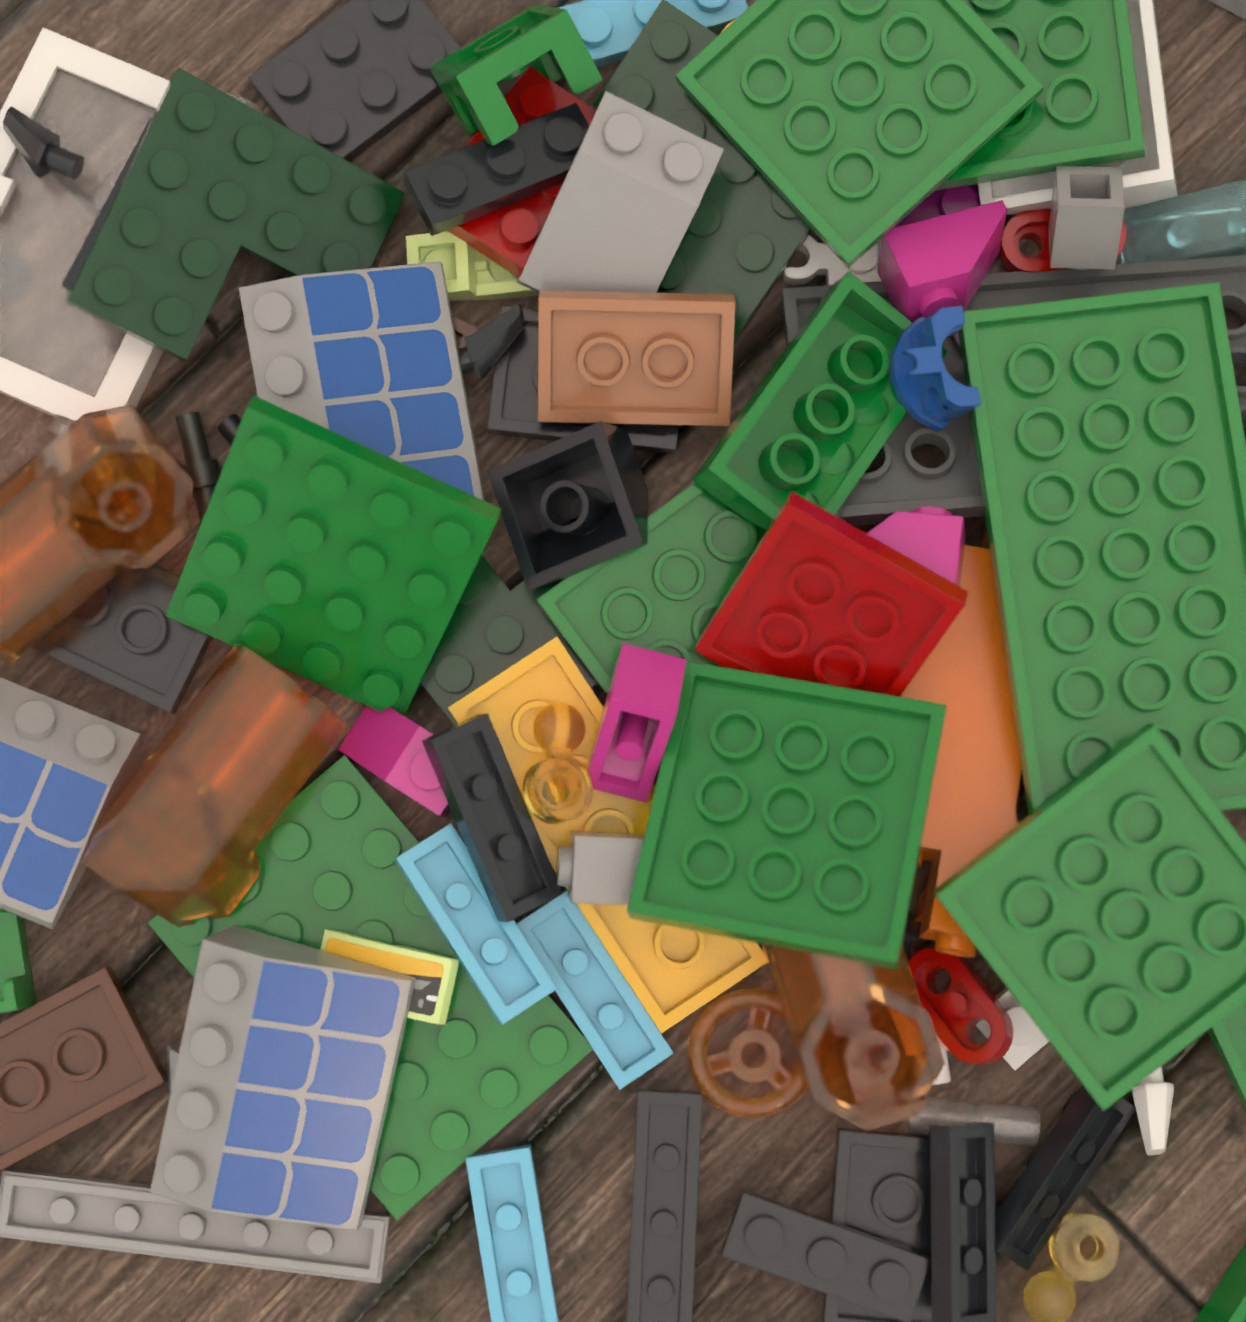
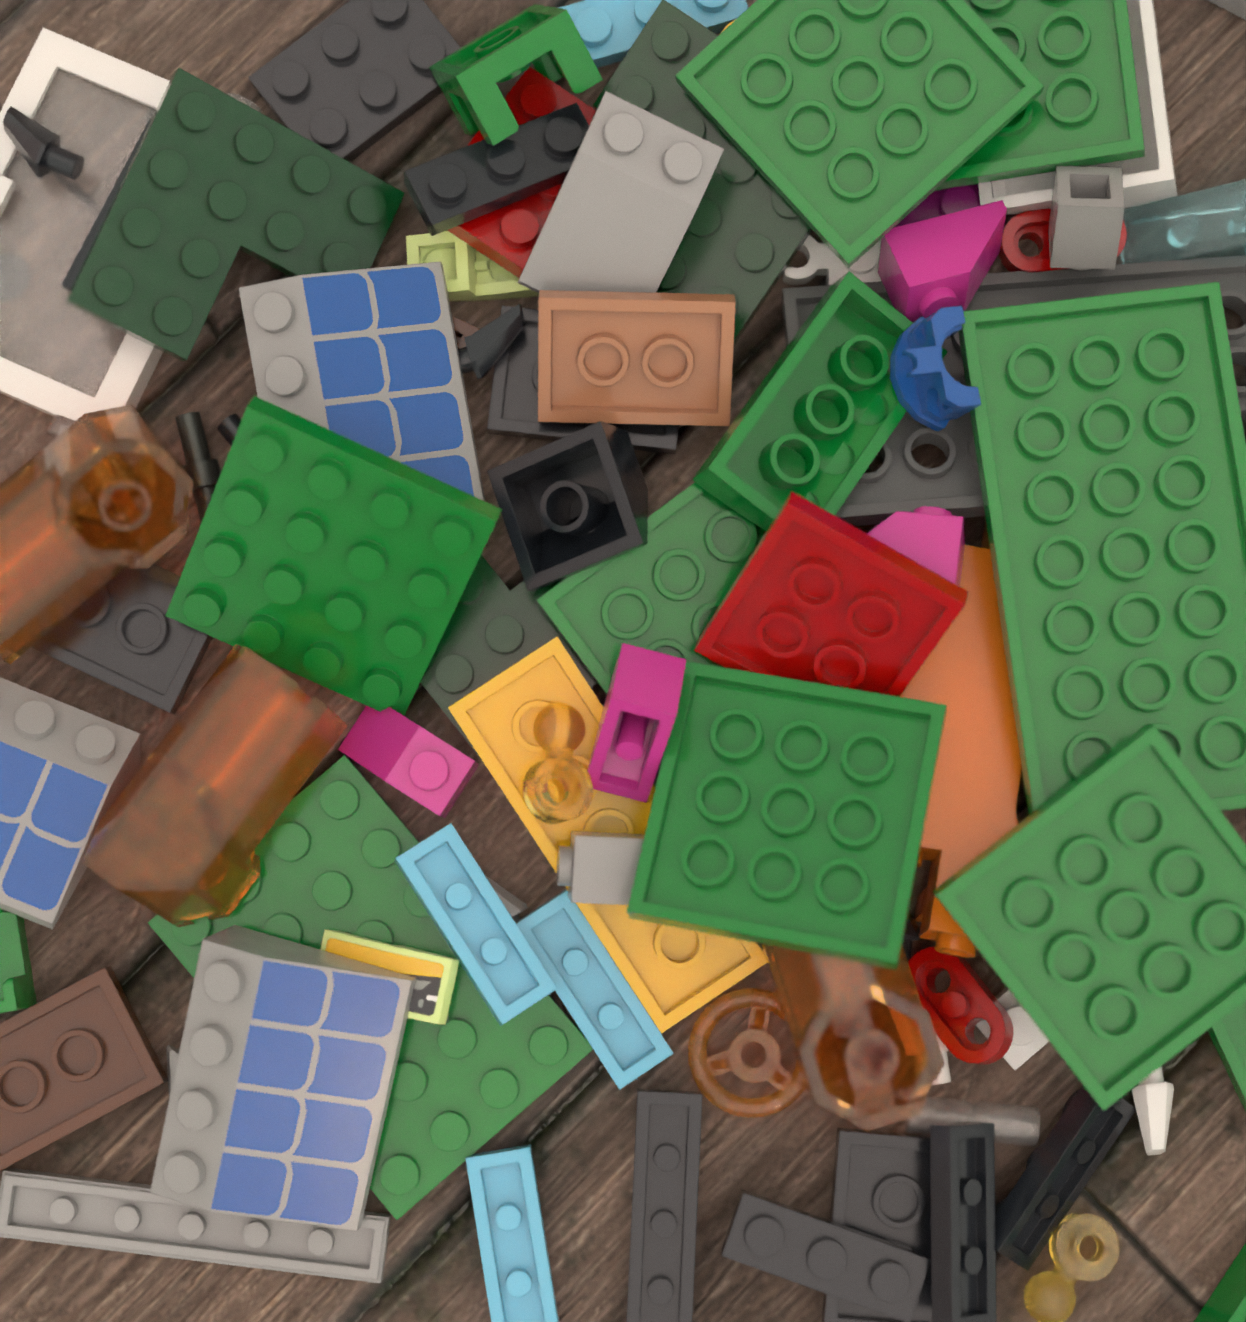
black plate [422,713,563,922] -> none

